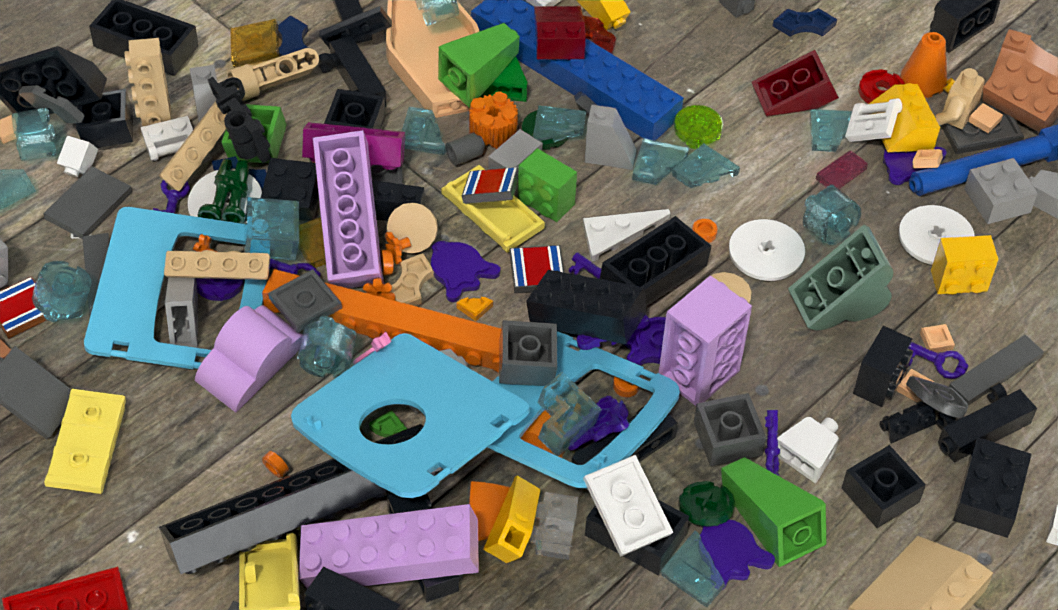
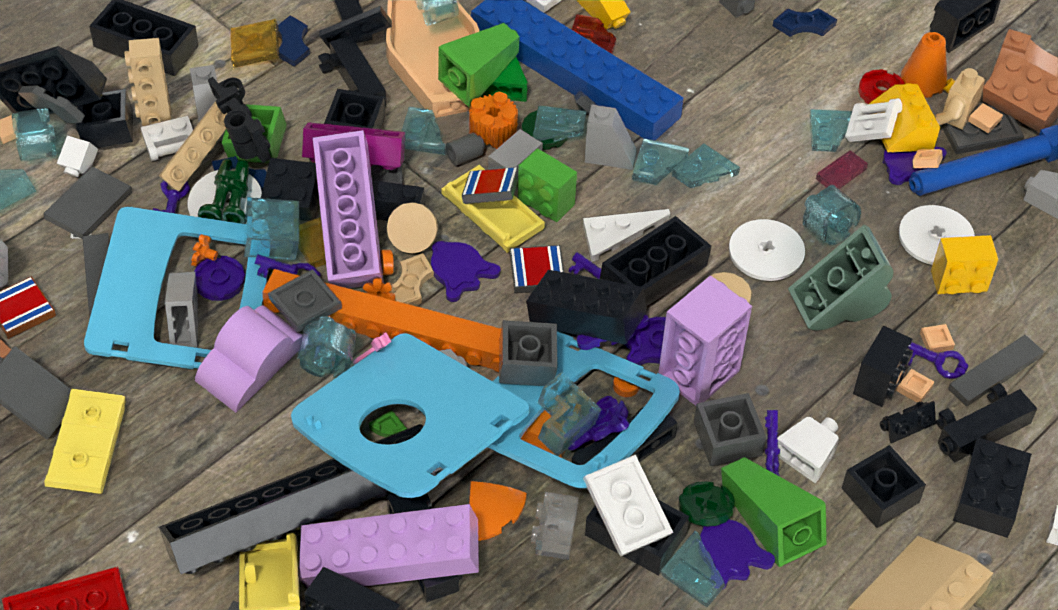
clear light blue brick [32,261,92,322] -> none
tan bracket [164,250,270,280] -> none
tan beam [227,48,319,101] -> none
orange tile [262,451,289,478] -> none
orange plant [385,232,411,264] -> none
light orange tile [456,297,493,322] -> none
yellow slope [483,475,541,563] -> none
dark red slope [534,6,586,59] -> none
clear neon green tile [674,105,723,149] -> none
orange tile [692,219,718,243] -> none
dark red slope [751,50,839,116] -> none
dark grey tile [906,376,968,418] -> none
light grey brick [964,158,1038,224] -> none

